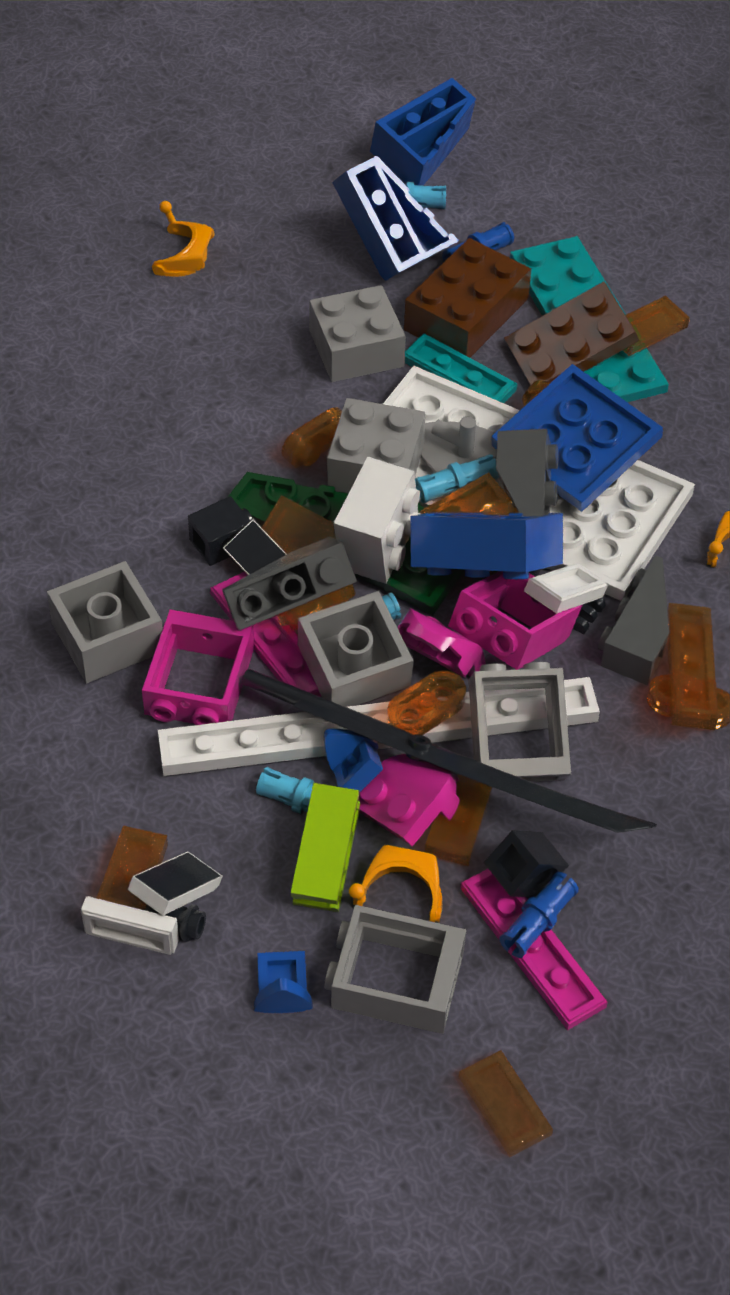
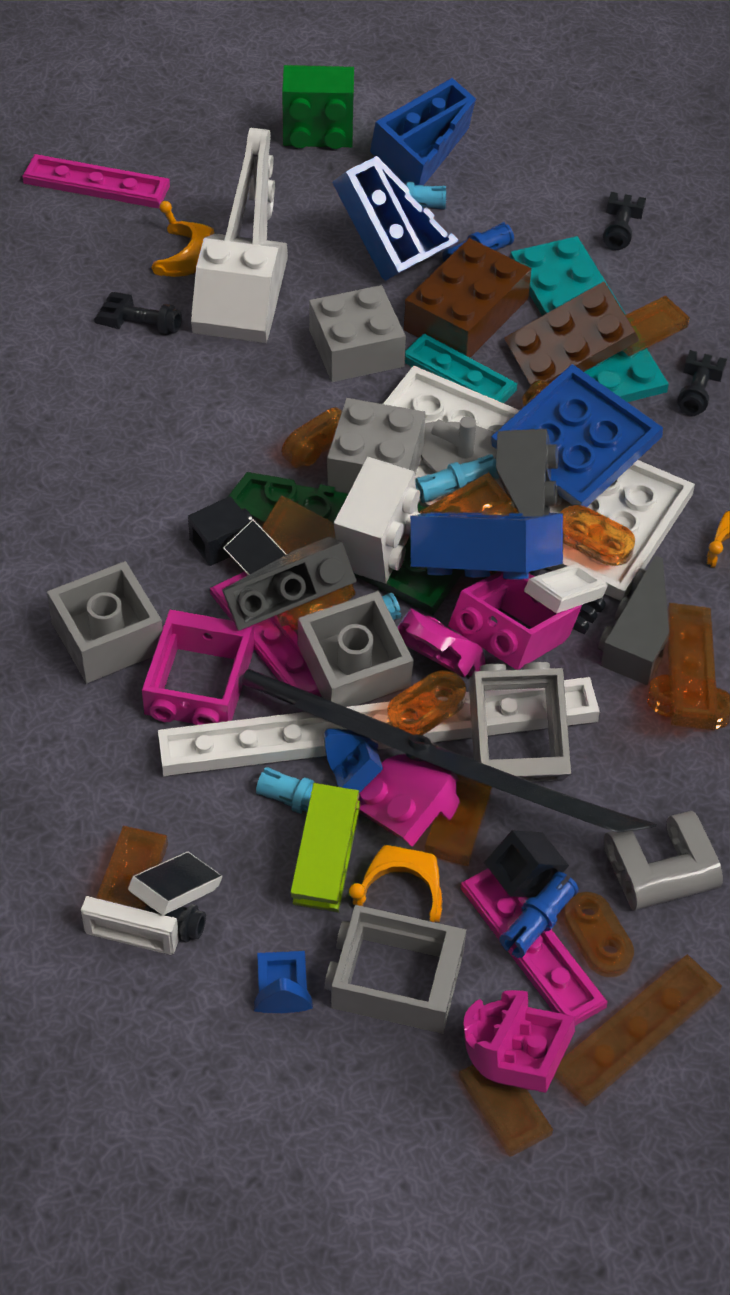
none -> dark pink tile [22,154,170,209]
none -> black hinge [94,292,182,335]
none -> white slope [191,128,288,343]
none -> green brick [282,65,354,149]
none -> dark pink slope [464,990,575,1093]
none -> clear orange tile [554,954,722,1106]
none -> clear orange plate [560,505,635,566]
none -> clear orange plate [564,892,634,977]
none -> black hinge [603,192,646,250]
none -> light grey connector [604,811,723,910]
none -> black hinge [677,350,727,416]

